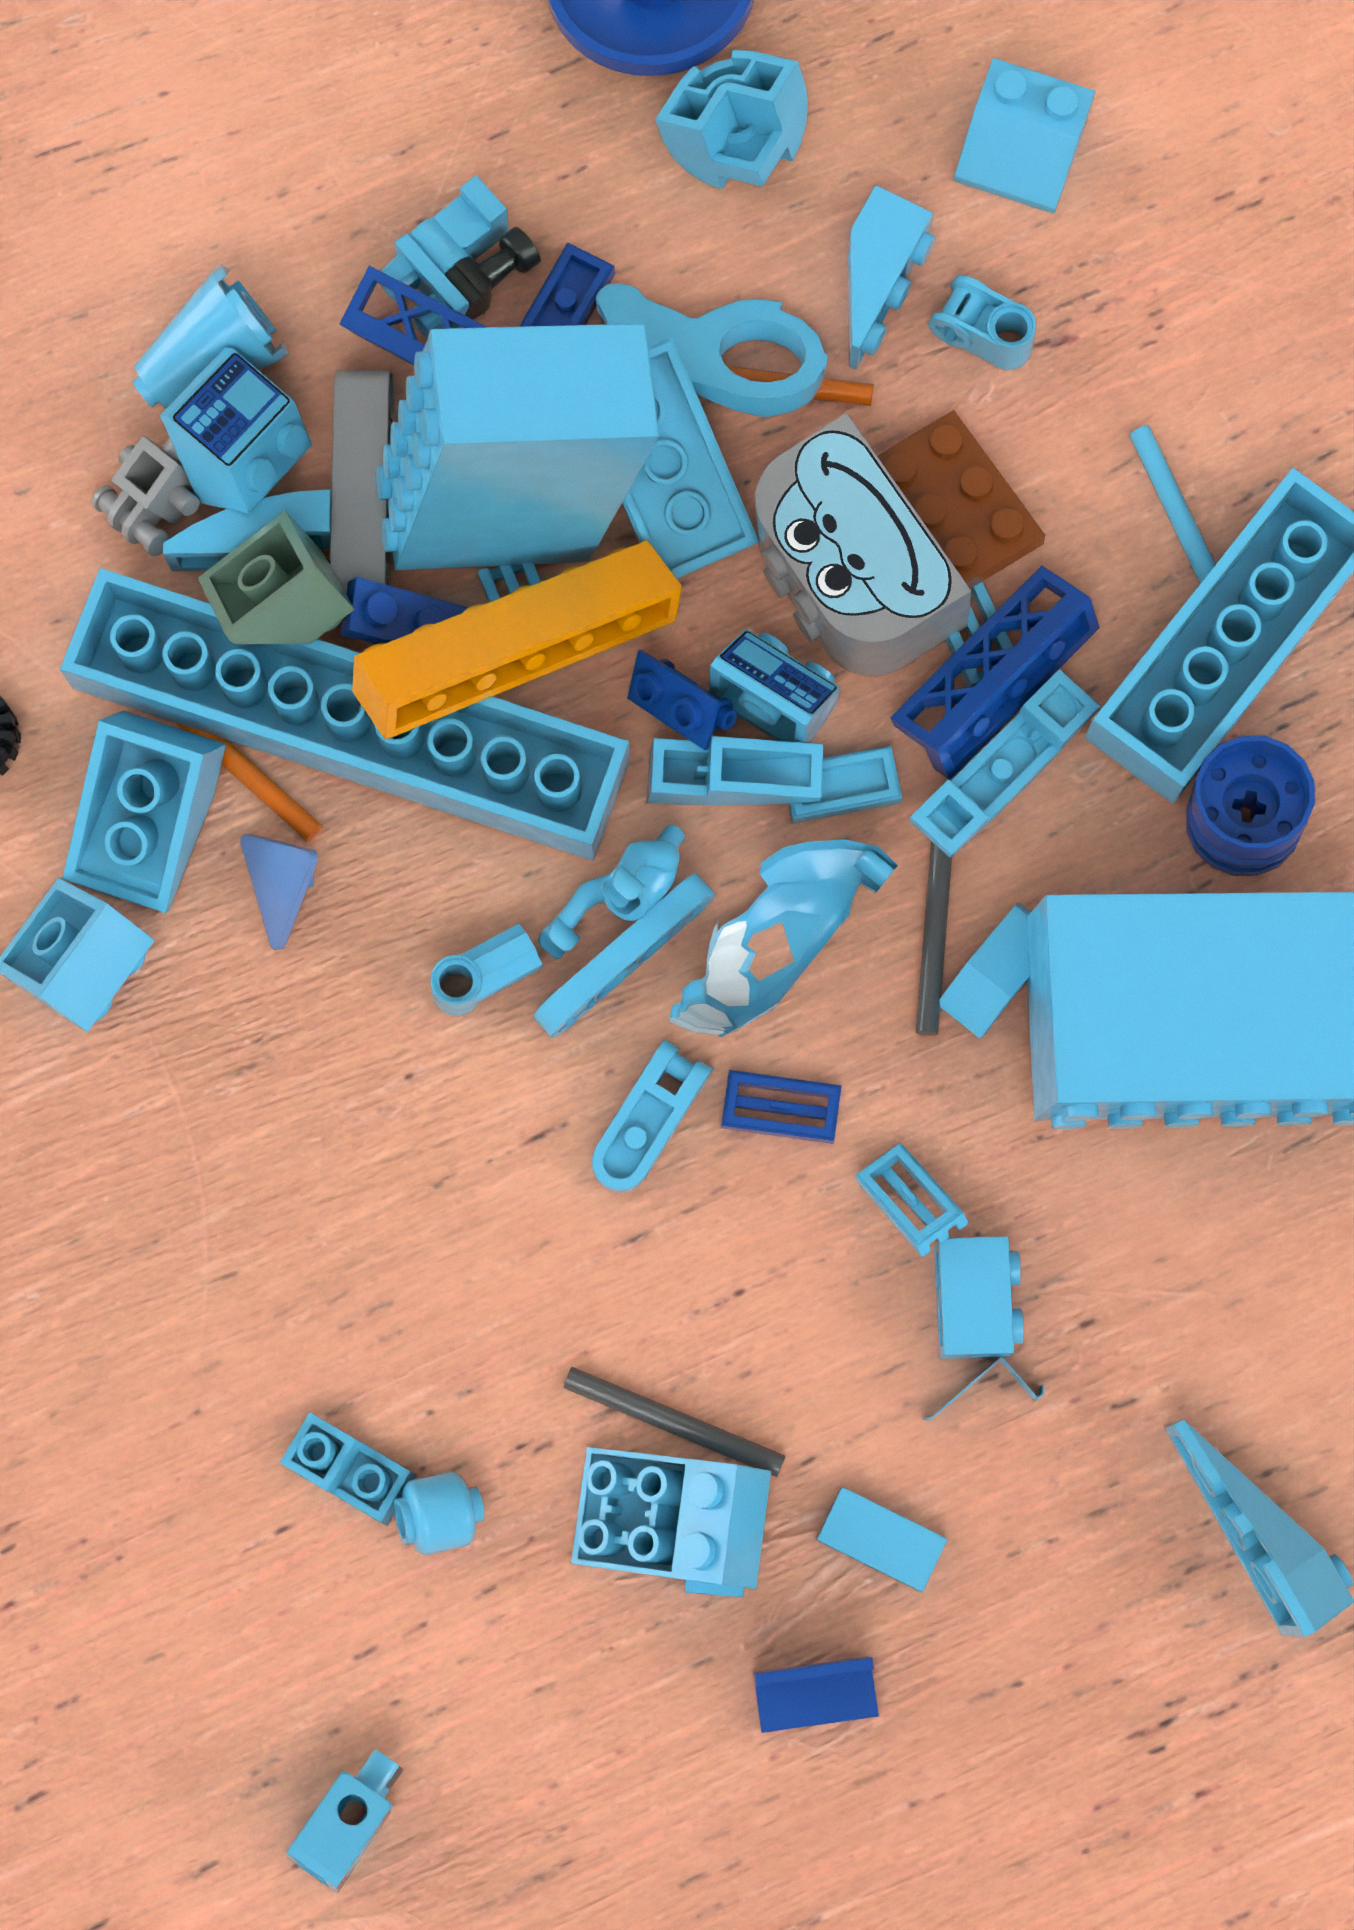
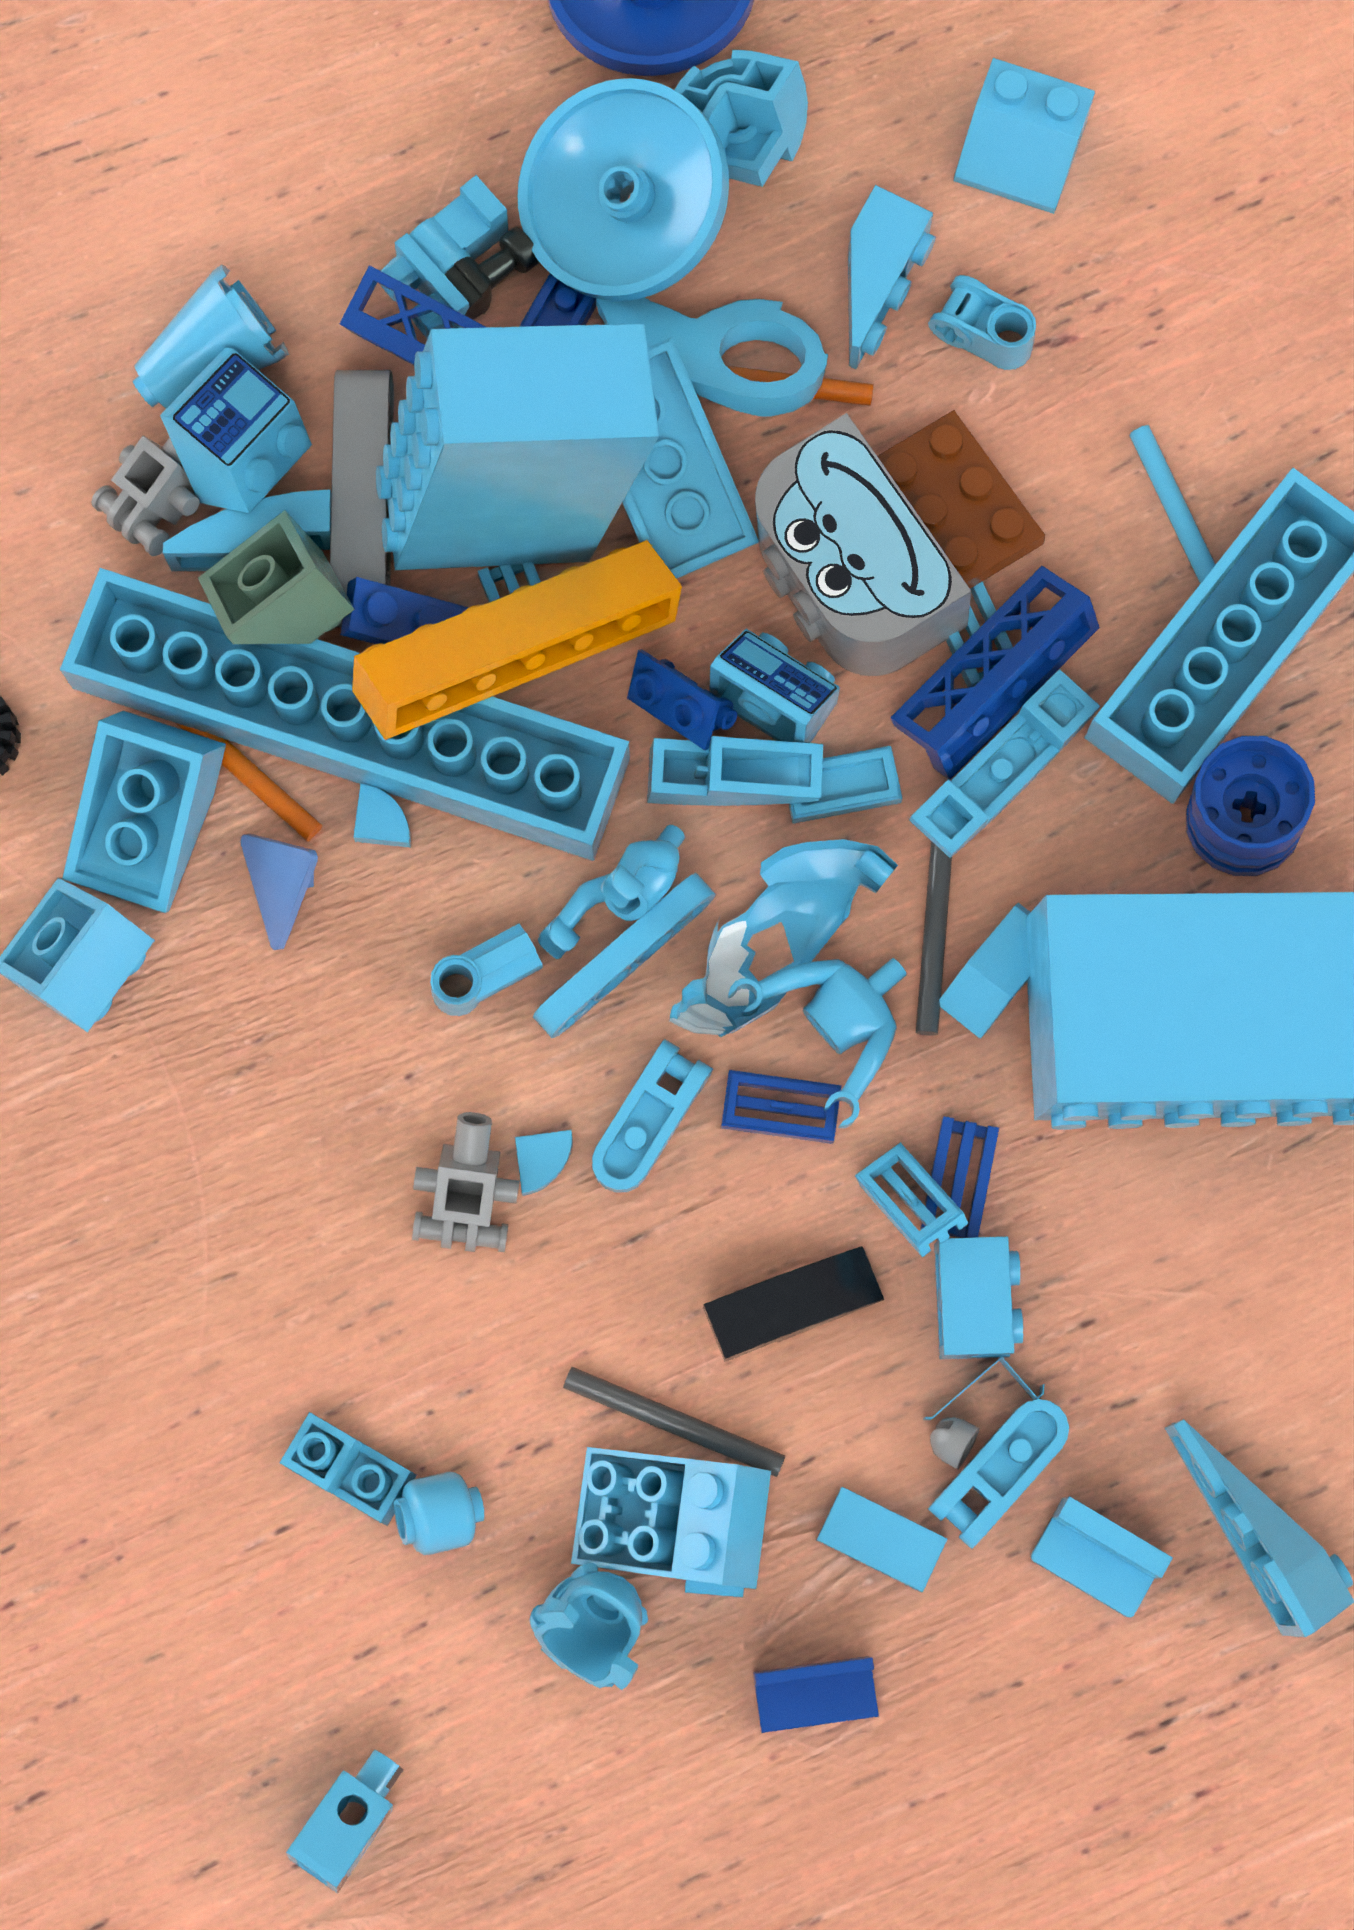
none -> medium azure tile [353,783,411,848]
none -> light grey piece [412,1112,519,1253]
none -> medium azure tile [515,1130,573,1196]
none -> medium azure dish [517,78,729,301]
none -> medium azure helmet [529,1562,648,1690]
none -> black slope [703,1246,884,1362]
none -> medium azure piece [728,958,907,1128]
none -> blue tile [920,1116,999,1238]
none -> medium azure plate [928,1399,1069,1549]
none -> light grey hinge [930,1417,979,1469]
none -> medium azure panel [1030,1496,1173,1617]

